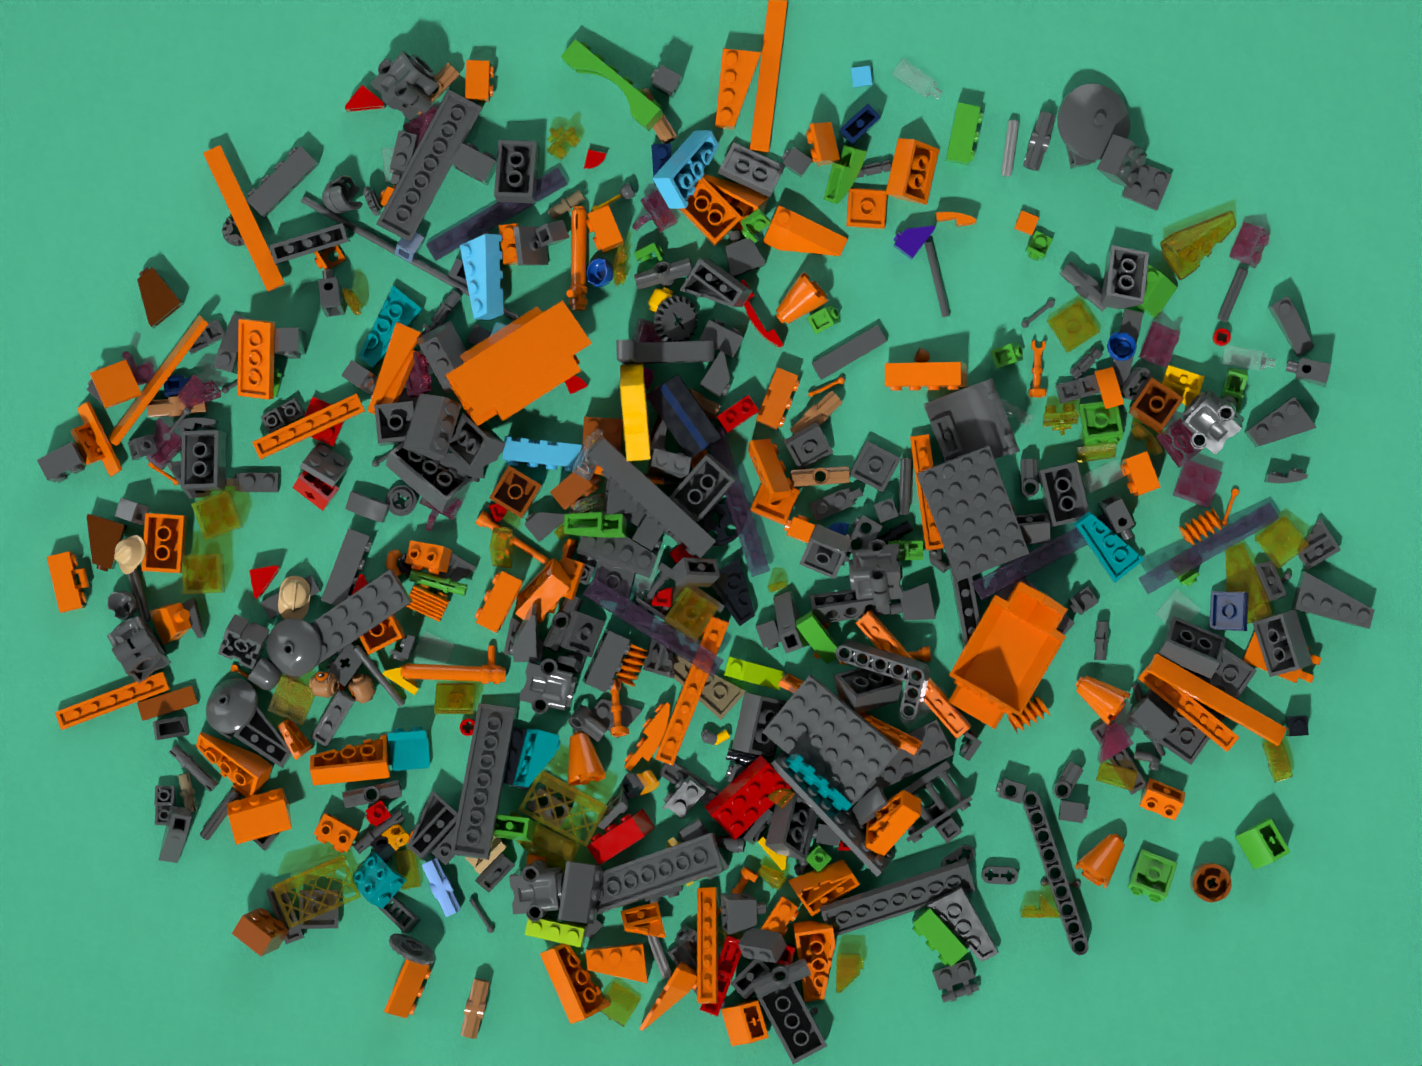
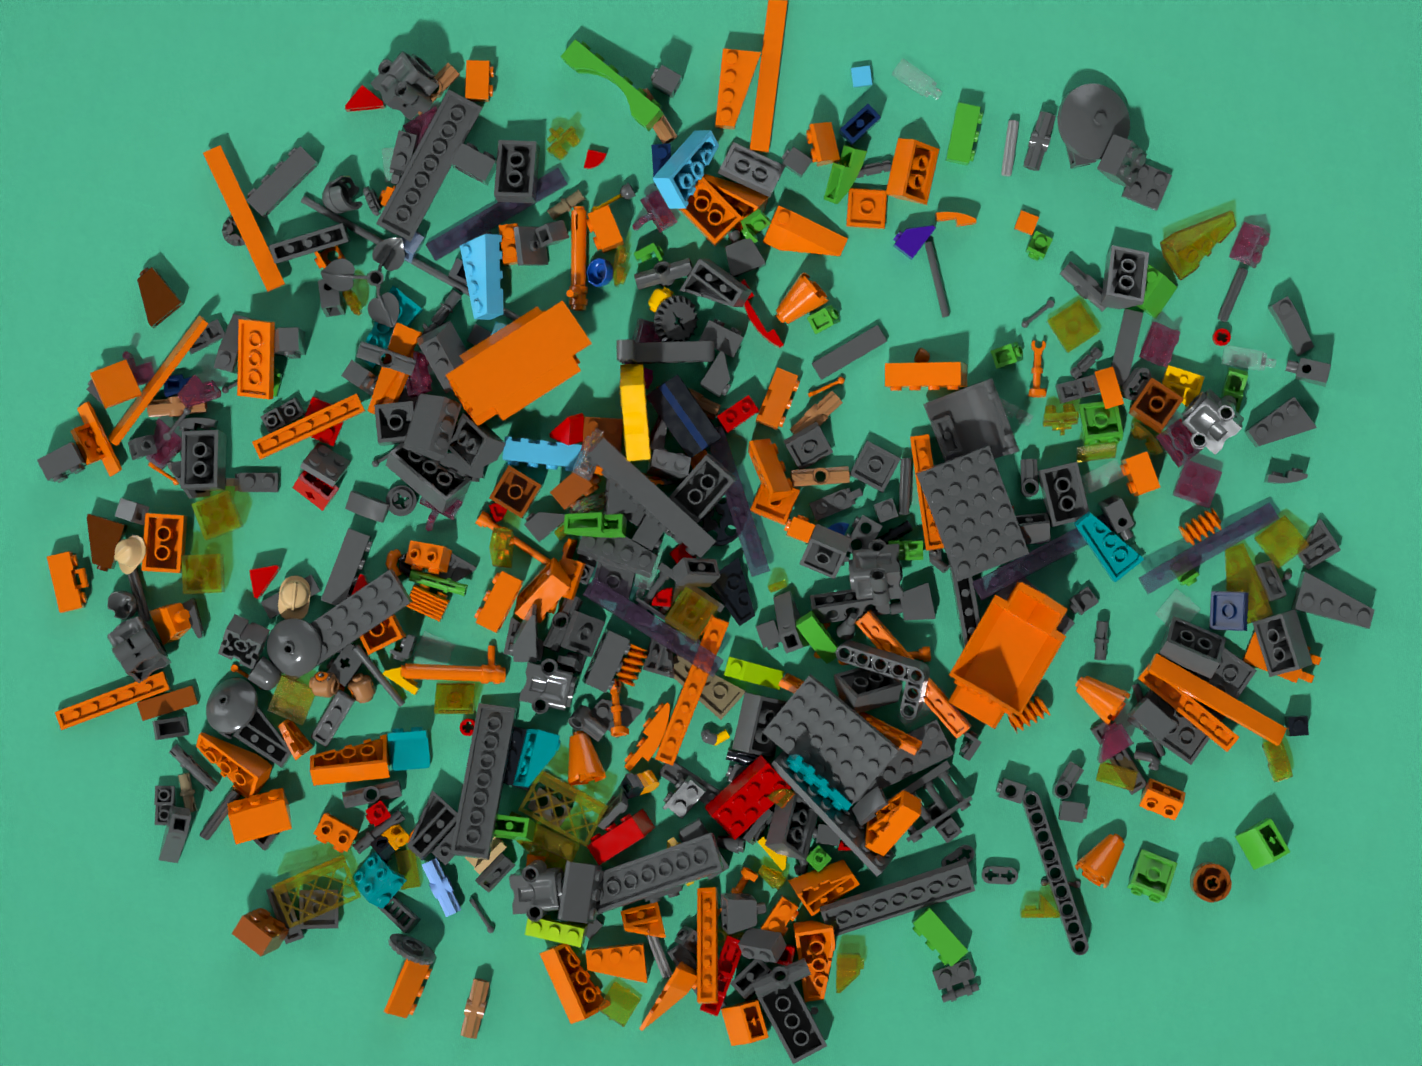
red tile [565,376,588,394] -> none
dark grey wing [928,886,999,962] -> none
blue hair [1107,332,1137,361] -> none
orange hinge [1221,489,1239,527] -> none
none -> dark grey plant [321,237,405,327]
none -> dark grey piece [356,341,416,376]
none -> red slope [549,413,584,445]
none -> dark grey cone [836,613,858,640]

